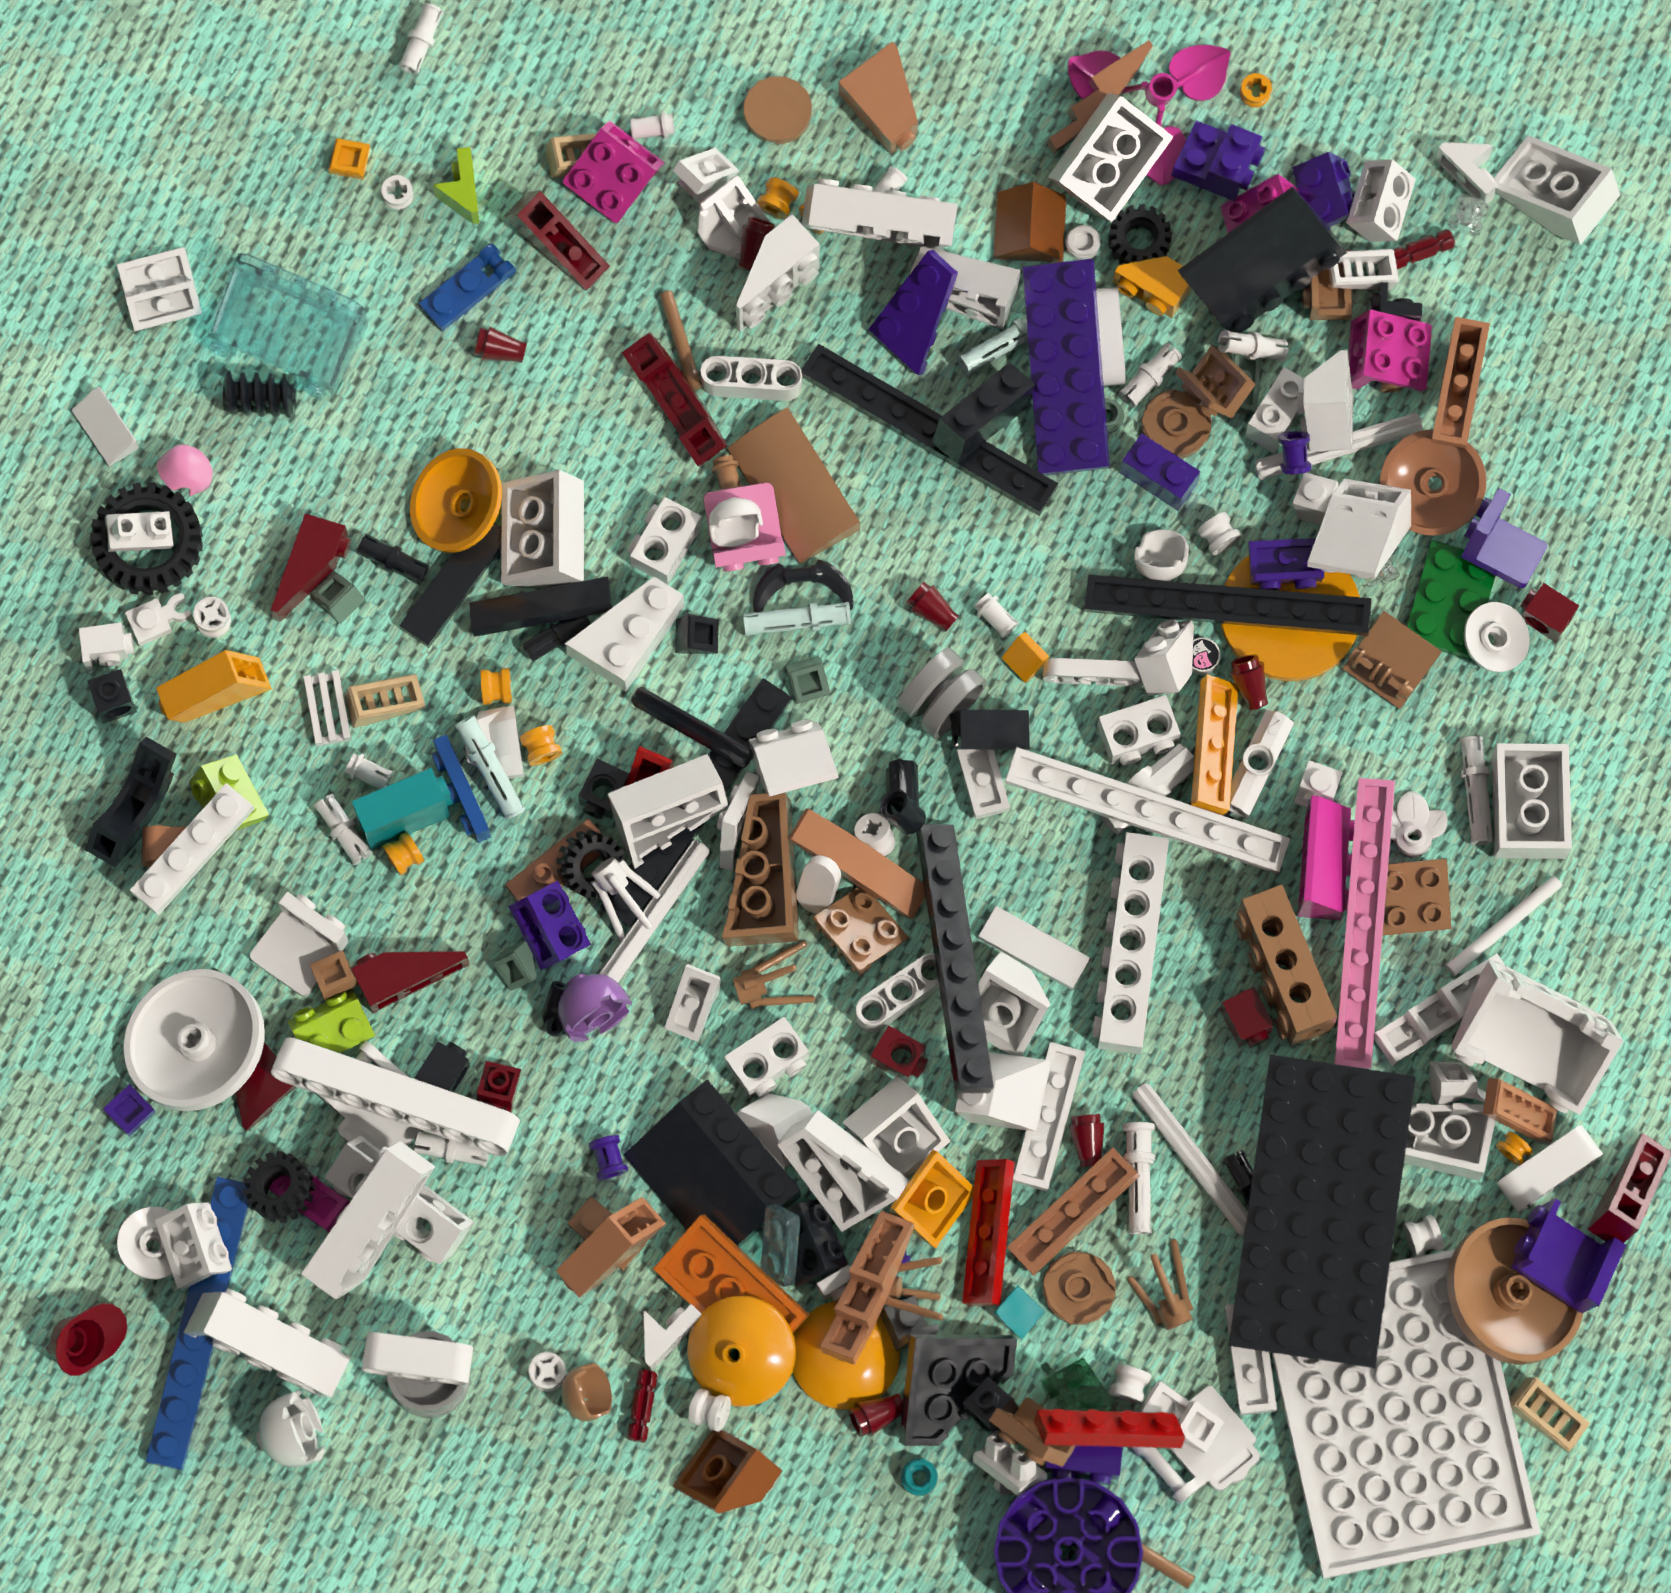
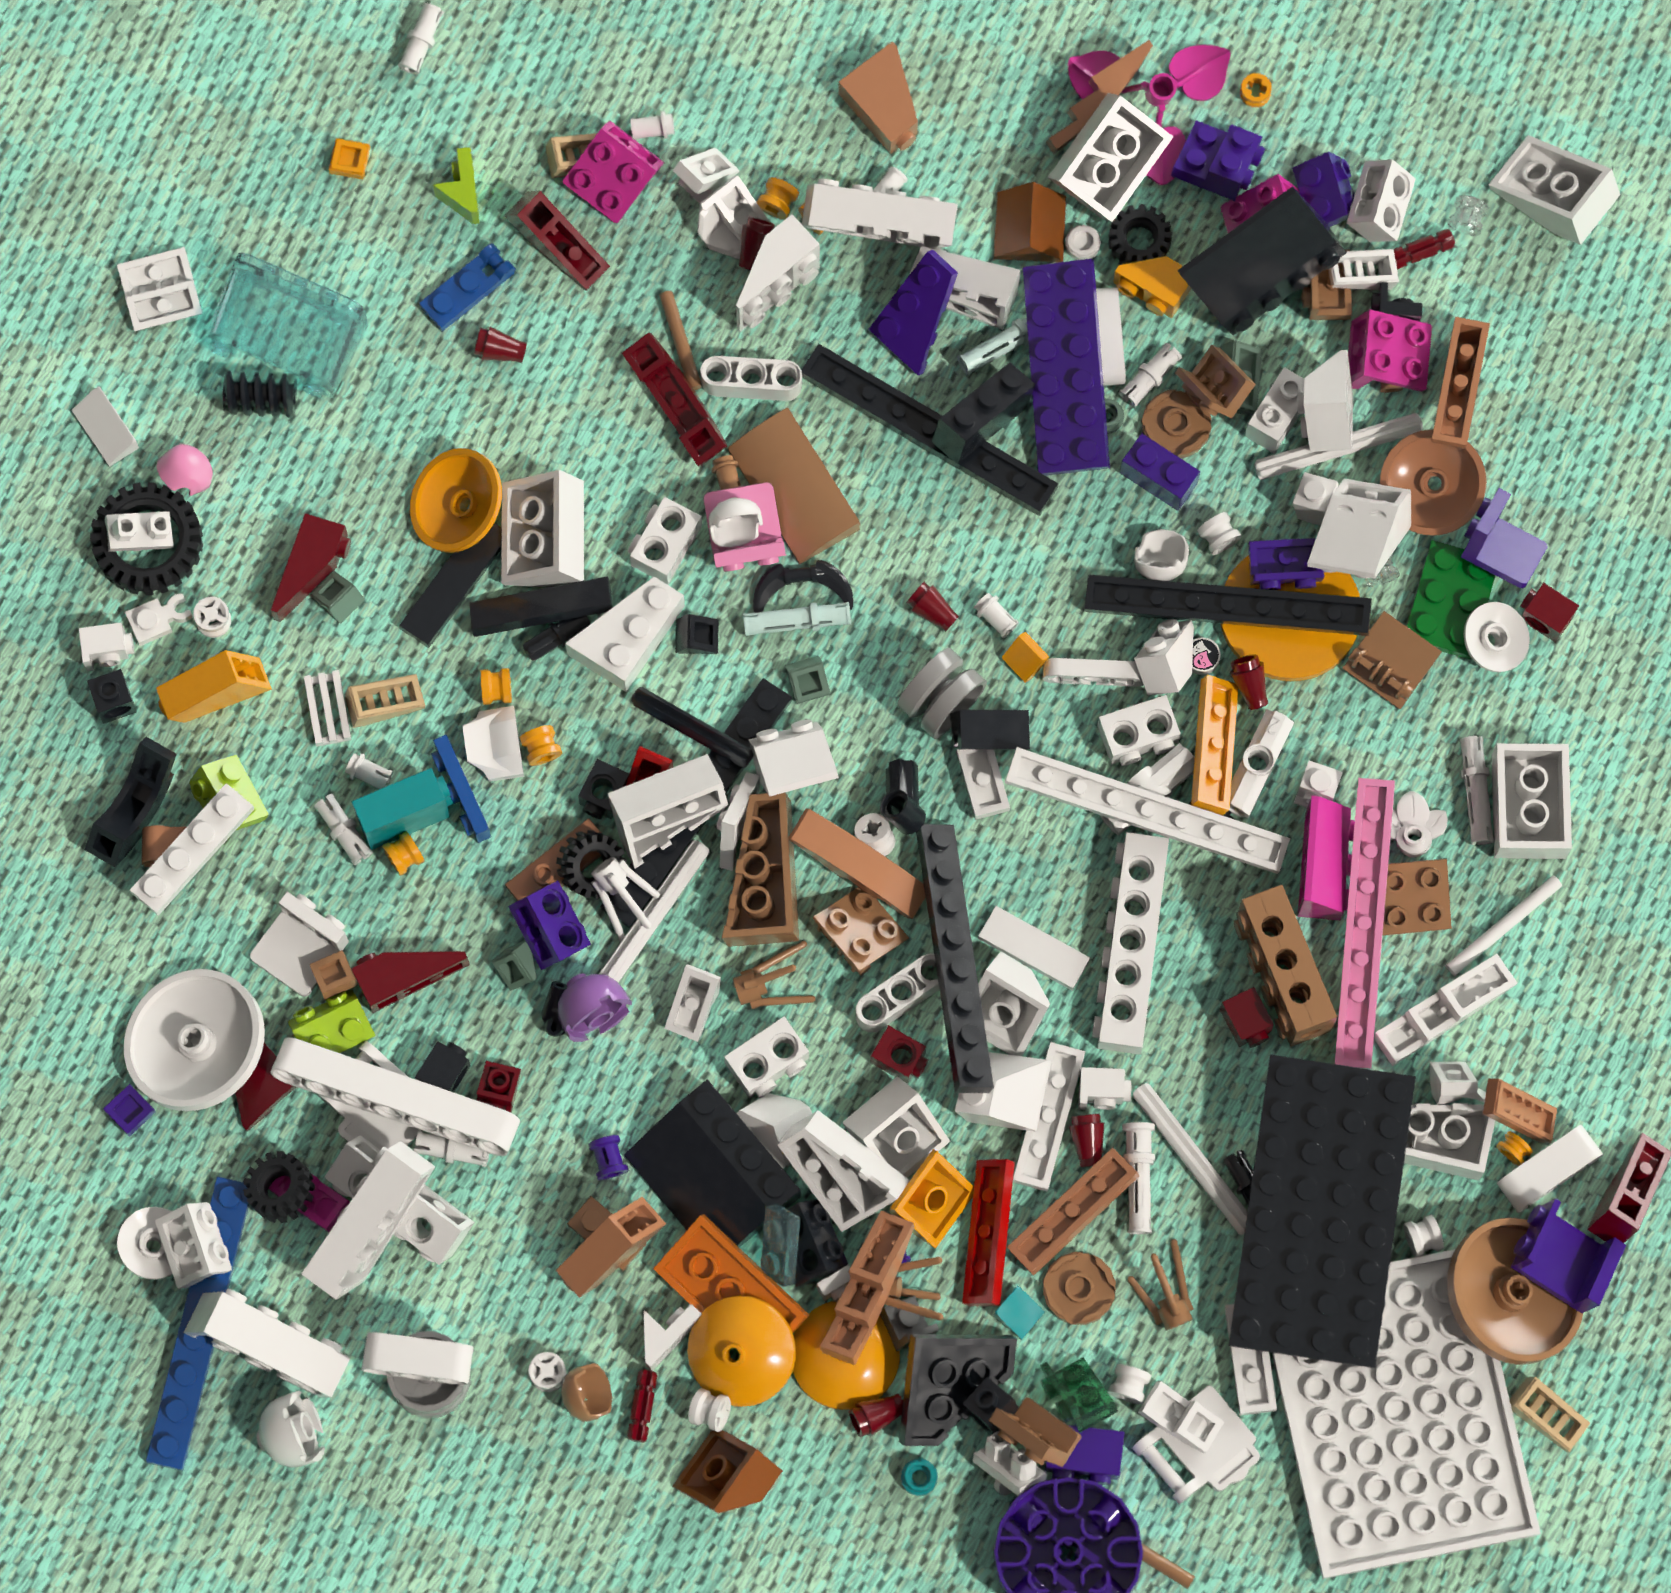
dark red piece [45,1303,128,1376] -> none
black pin [356,533,430,585] -> none
white bush [381,175,413,210] -> none
light aqua pin [455,715,525,820] -> none
medium nougat tile [744,76,812,144] -> none
white tile [796,855,841,914] -> none
red plate [1034,1409,1186,1448] -> none
white pin [1218,330,1288,362] -> none
dark purple bush [1278,431,1312,474] -> none
white slope [1436,142,1496,208] -> none
white windscreen [1452,960,1624,1115] -> none
none -> white brick [1078,1067,1131,1110]

